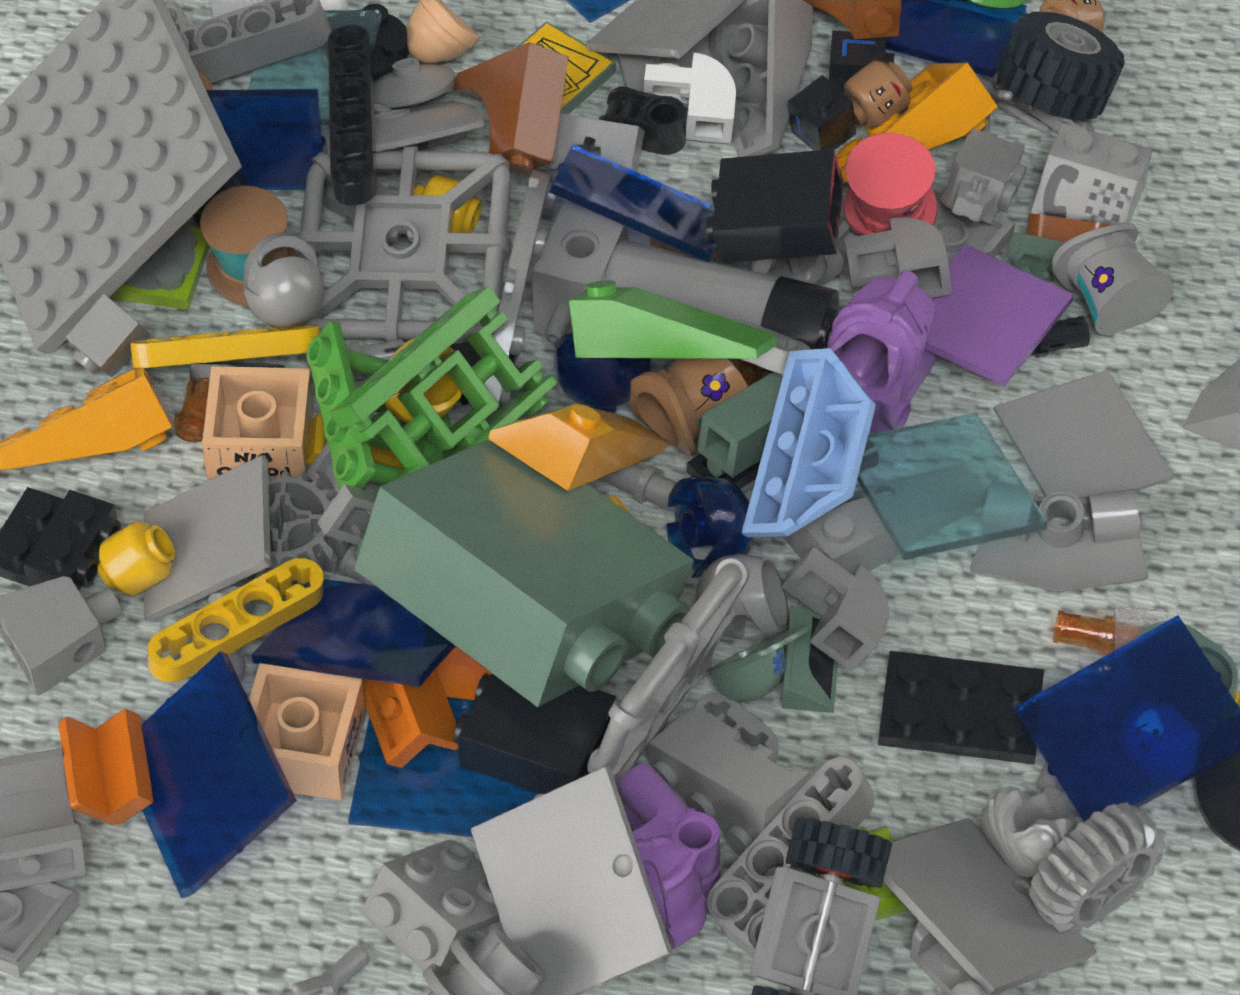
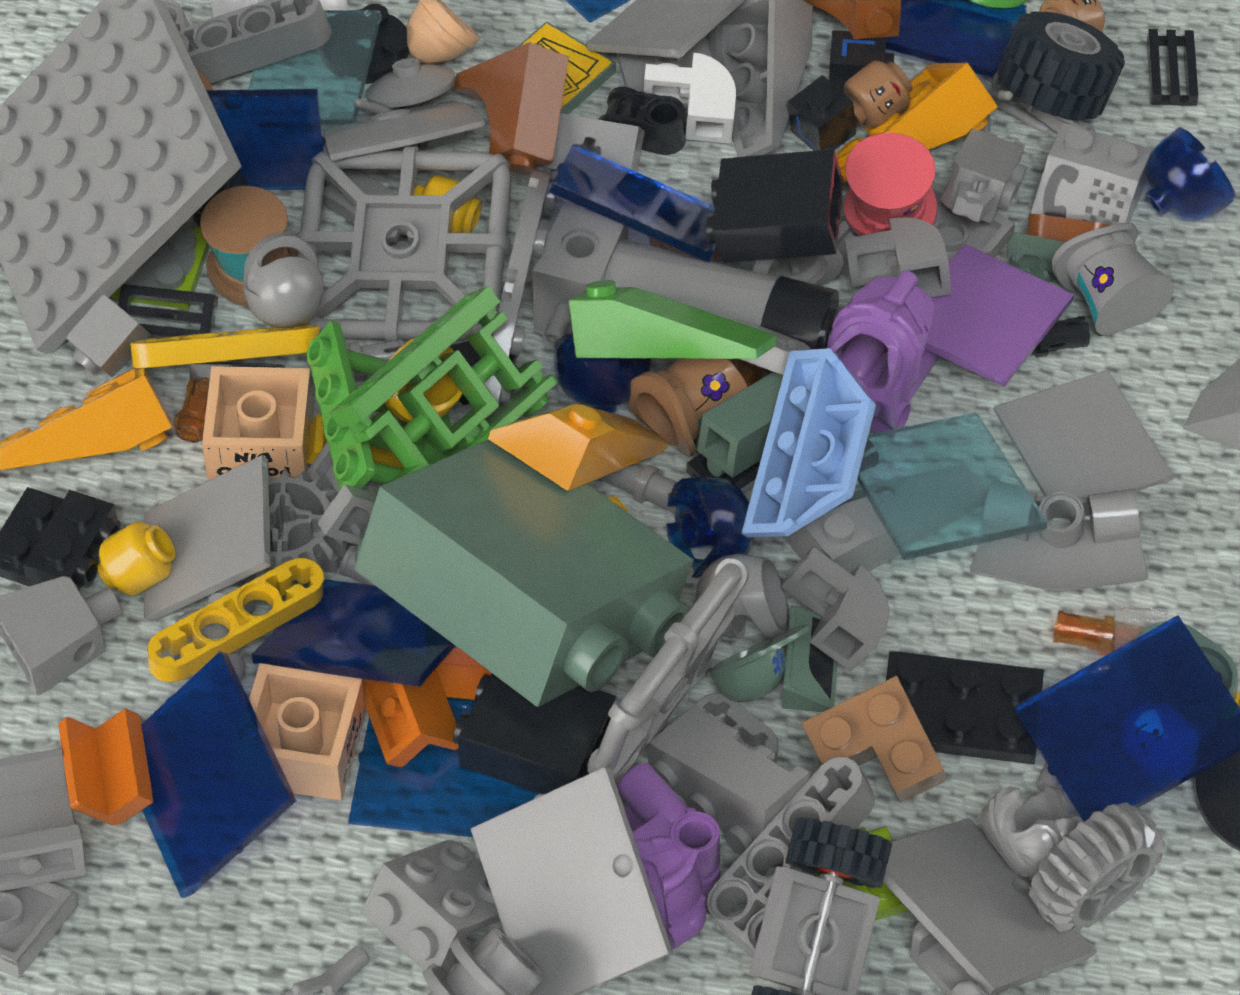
black beam [328,25,377,206] -> none
none -> black tile [118,284,218,338]
none -> medium nougat brick [802,676,948,802]
none -> clear blue cylinder [1146,127,1236,222]
none -> black tile [1147,29,1199,106]

